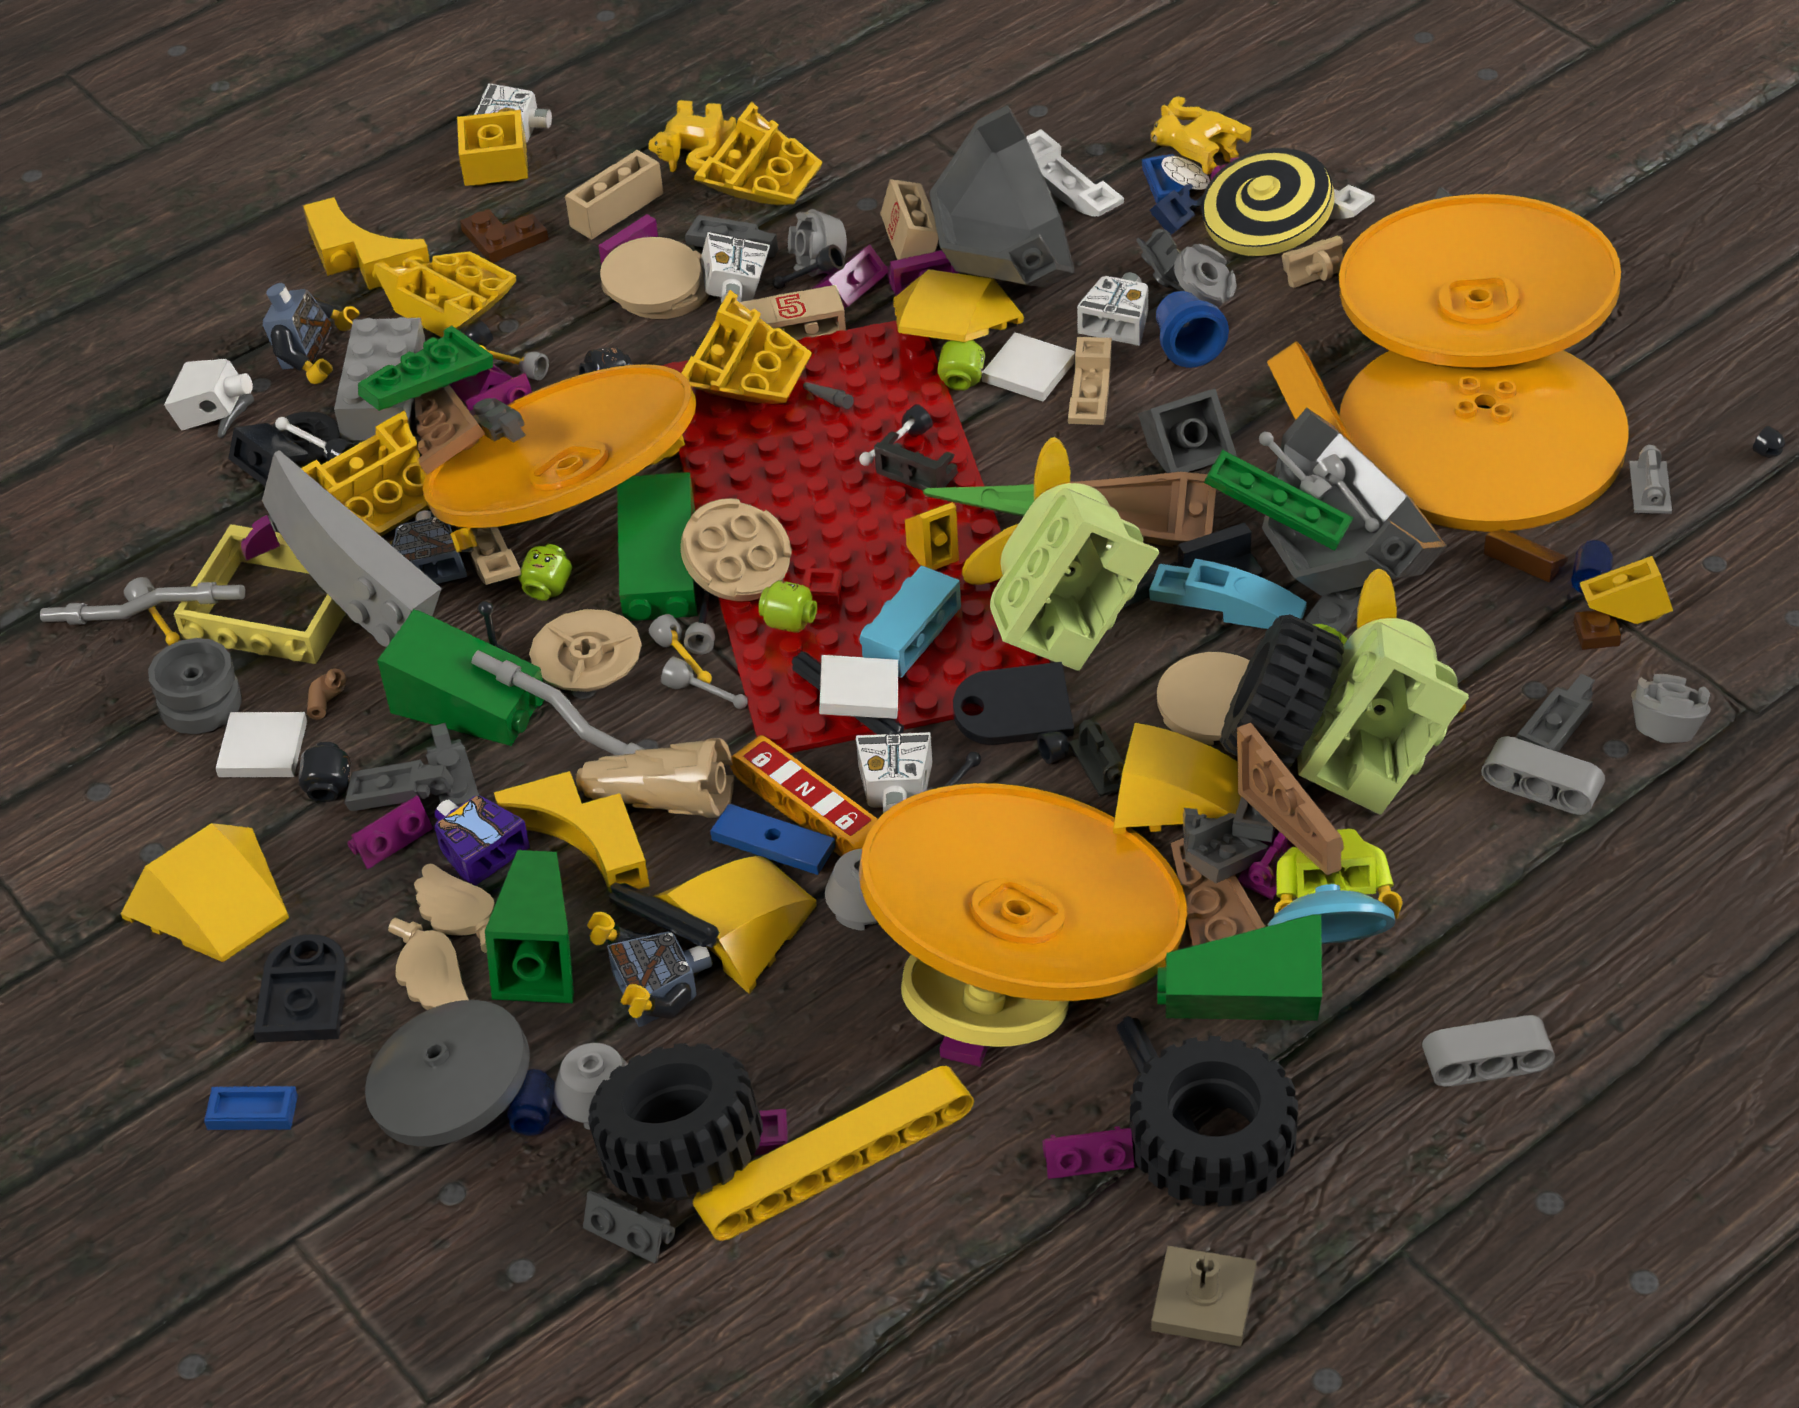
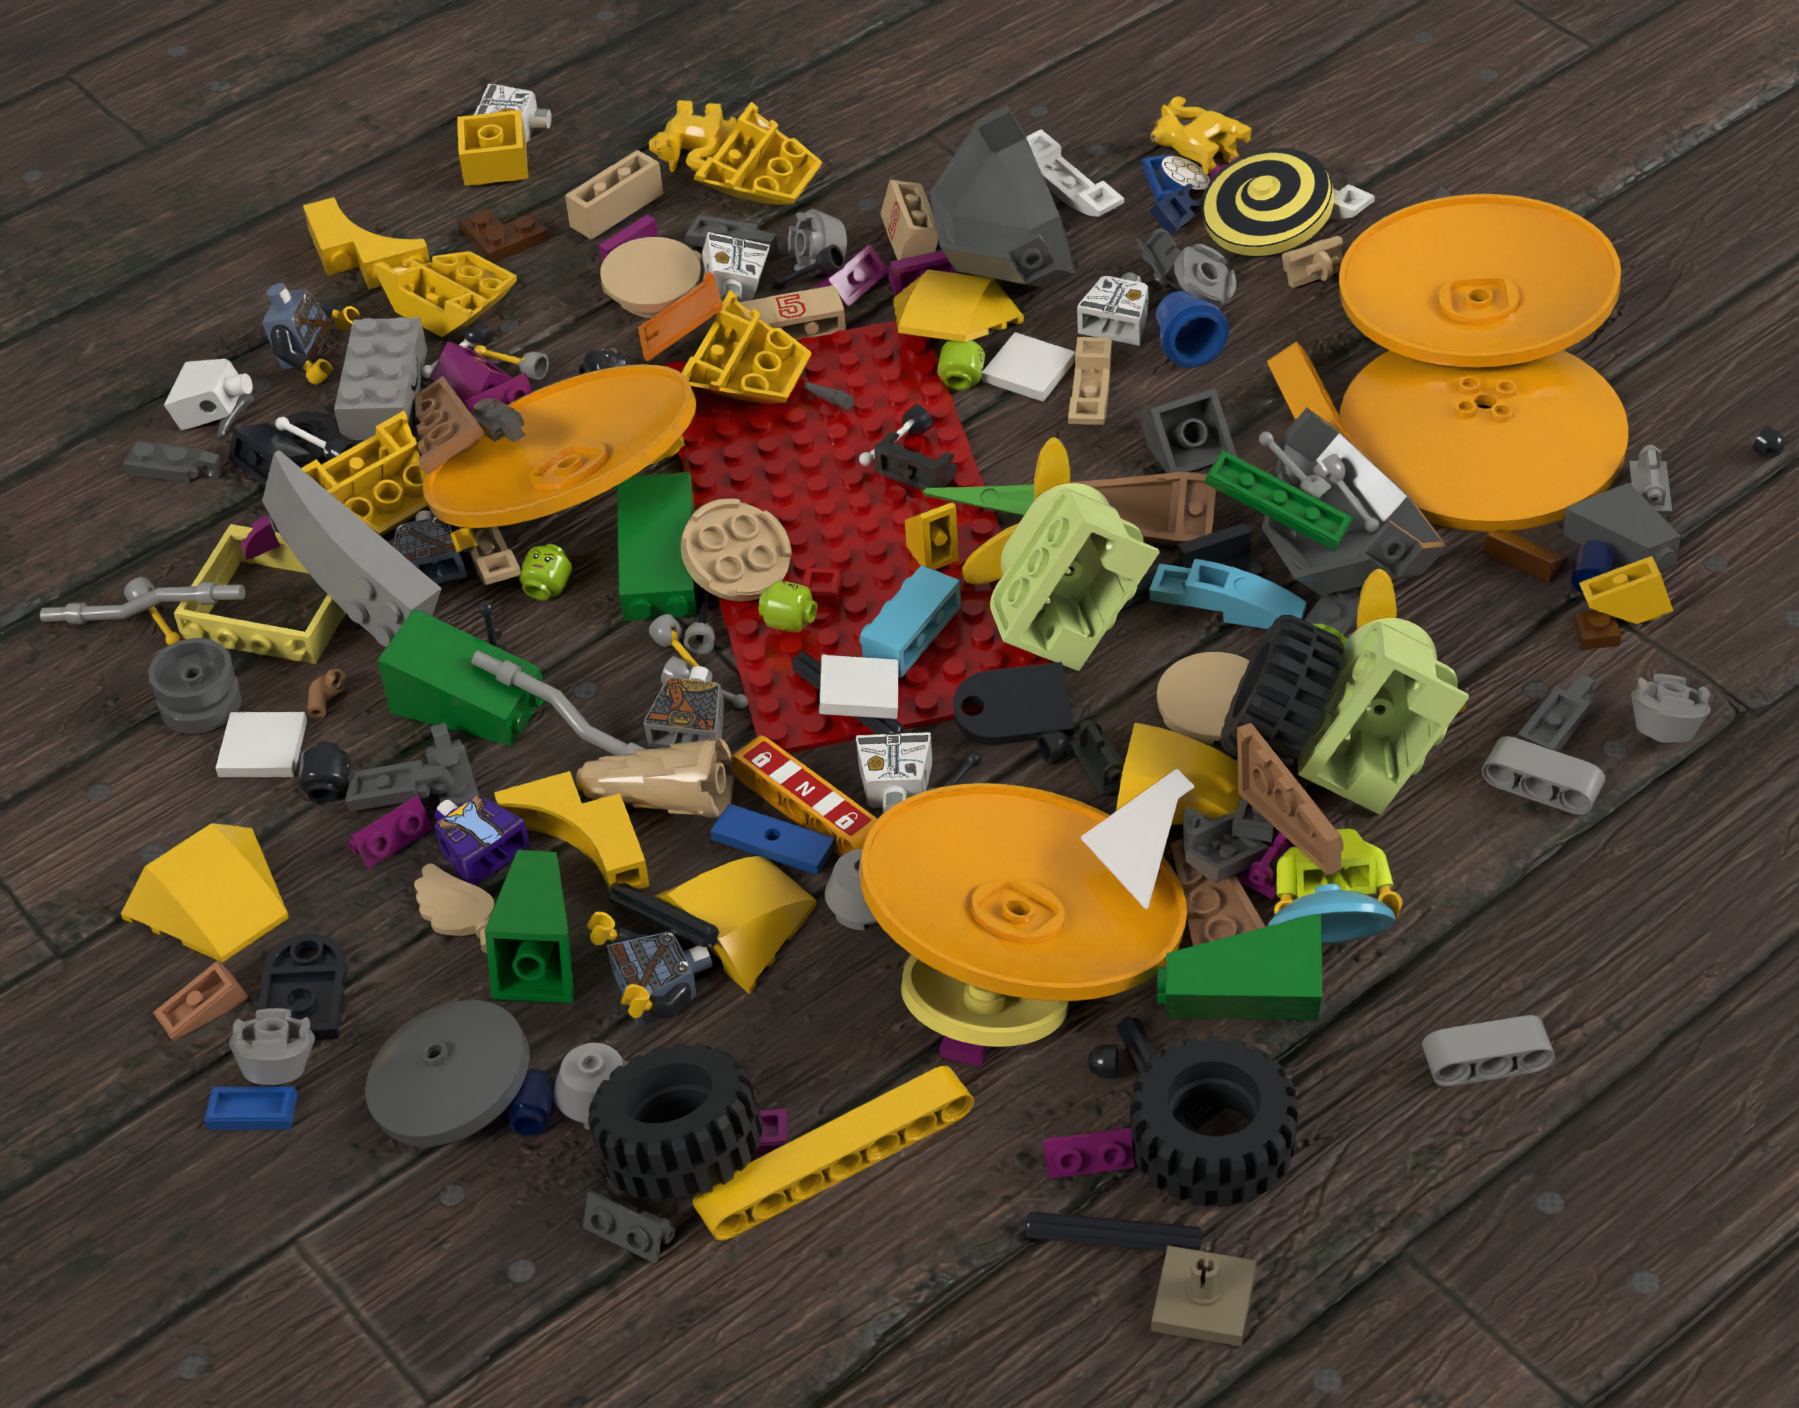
green wing [358,325,493,411] -> none
tan animal [388,918,469,1010] -> none
tan piece [529,609,642,692] -> none
none -> dark grey hinge [123,441,224,483]
none -> nougat slope [153,960,249,1041]
none -> light grey cone [229,1008,315,1085]
none -> orange container [638,272,723,361]
none -> torso [644,666,724,748]
none -> black axle [1025,1212,1202,1251]
none -> white sticker [1081,769,1194,909]
none -> black hinge [1088,1044,1119,1079]
none -> dark grey slope [1563,483,1681,570]

